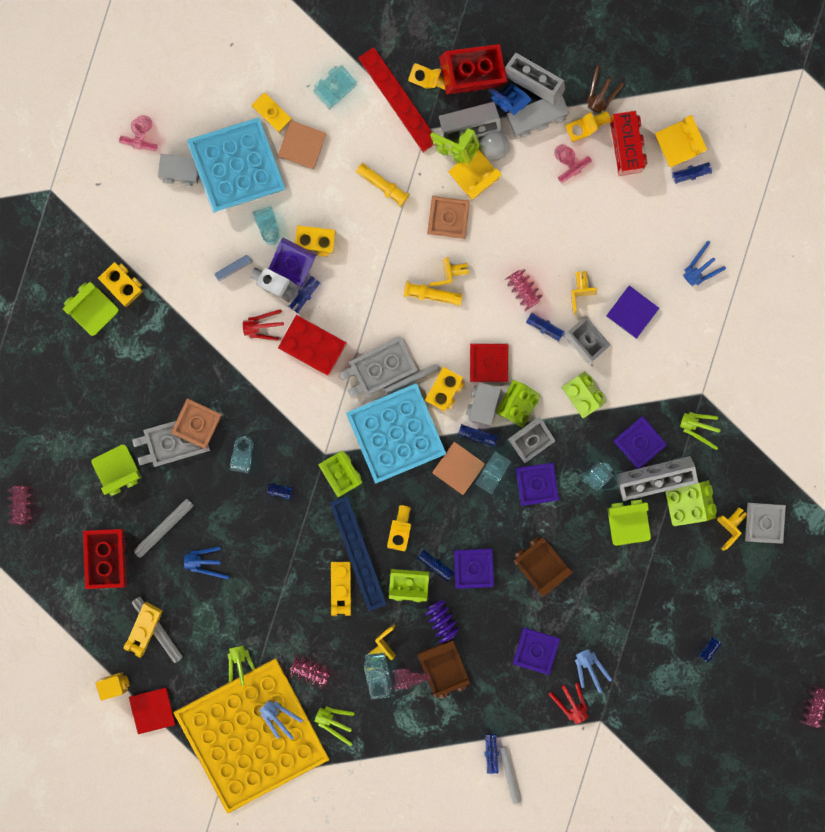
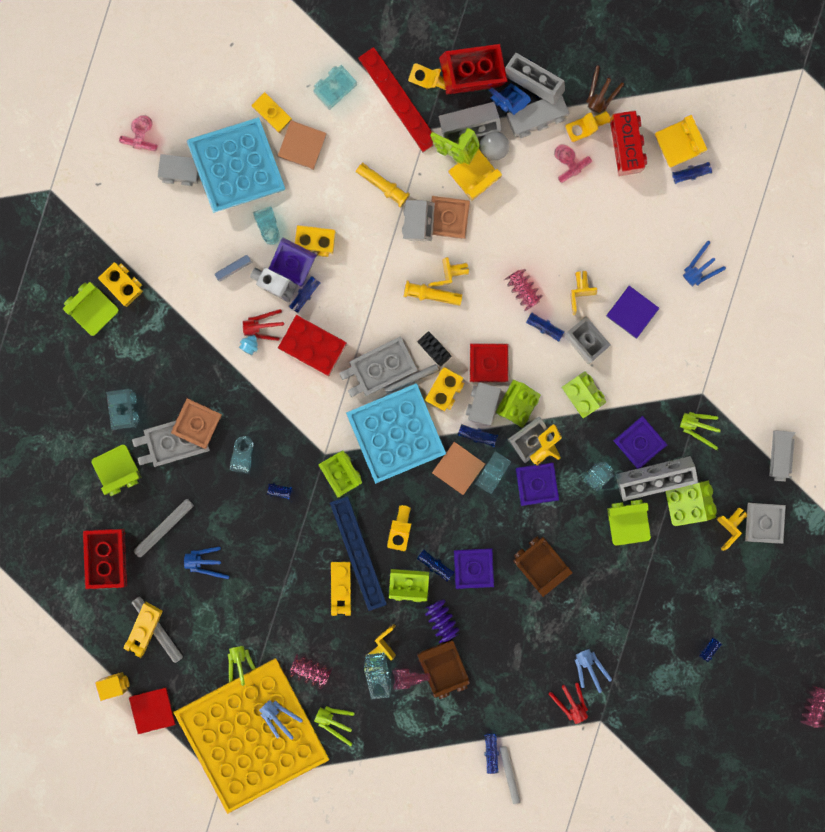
clear pink piece [7,486,32,525] -> none
dark purple tile [512,627,560,675] -> none
none -> clear light blue brick [106,389,139,430]
none -> medium azure plate [239,335,258,355]
none -> light grey brick [402,200,435,241]
none -> black tyre [417,331,452,367]
none -> yellow bracket [530,424,562,465]
none -> light grey window [769,430,796,482]

